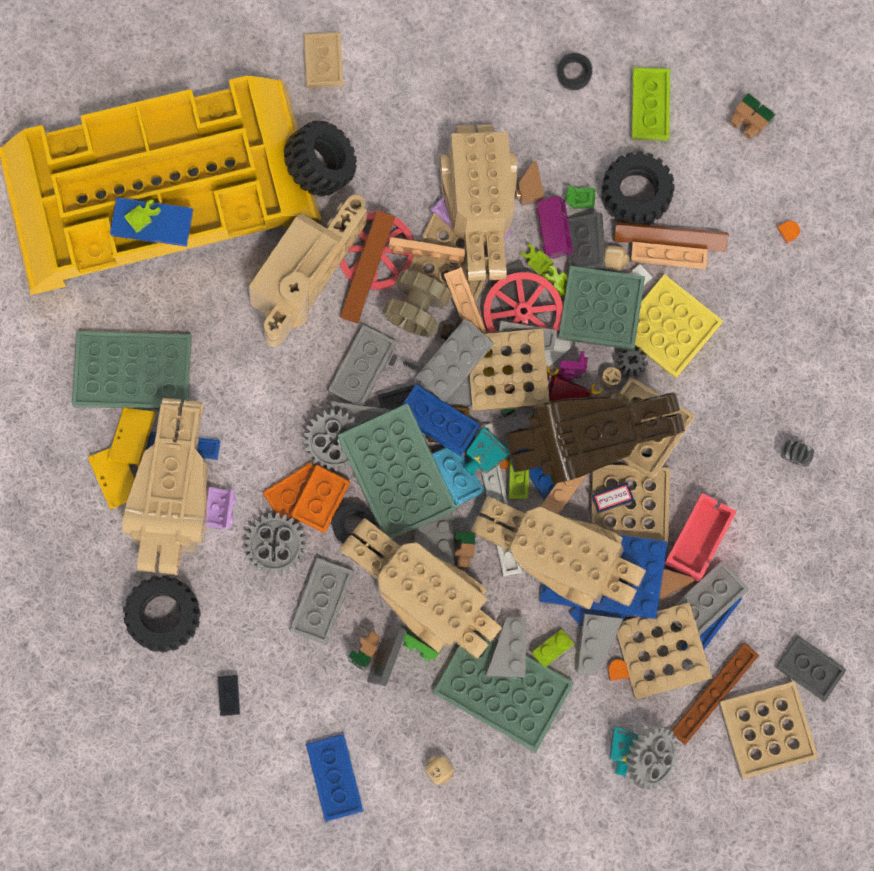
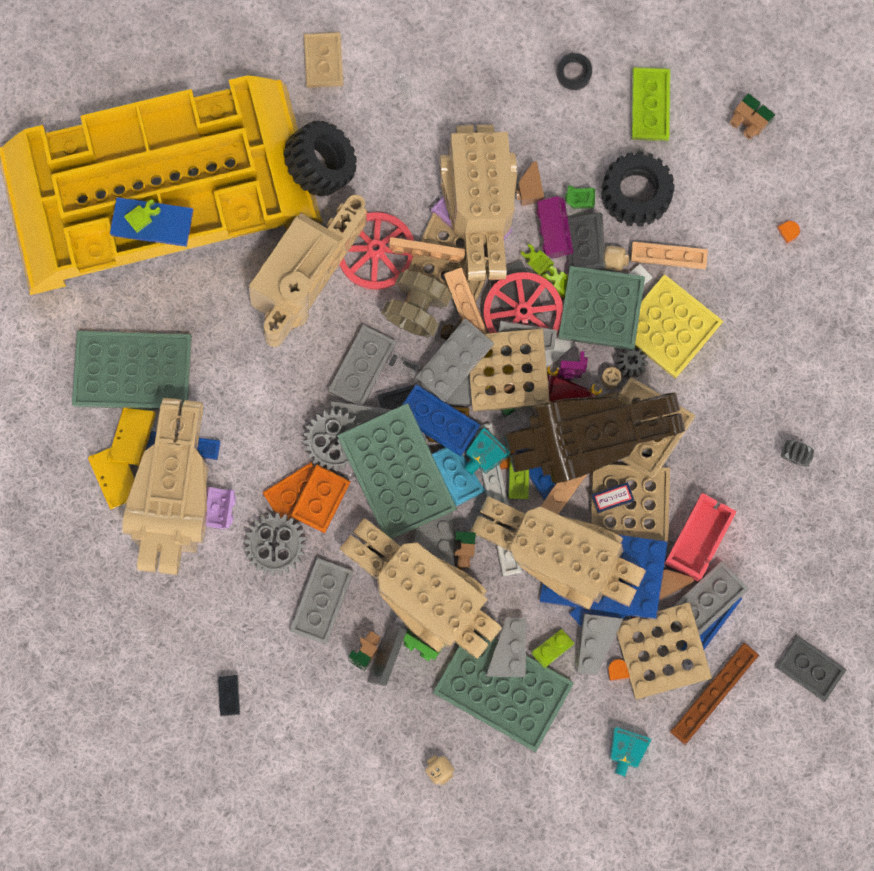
black tyre [123,575,201,653] -> none
blue tile [306,734,364,822] -> none
black tyre [332,502,375,544] -> none
dark orange tile [340,210,396,324] -> none
tile [614,222,729,252] -> none
light grey gear [626,725,680,790] -> none
tan piece [719,681,818,779] -> none

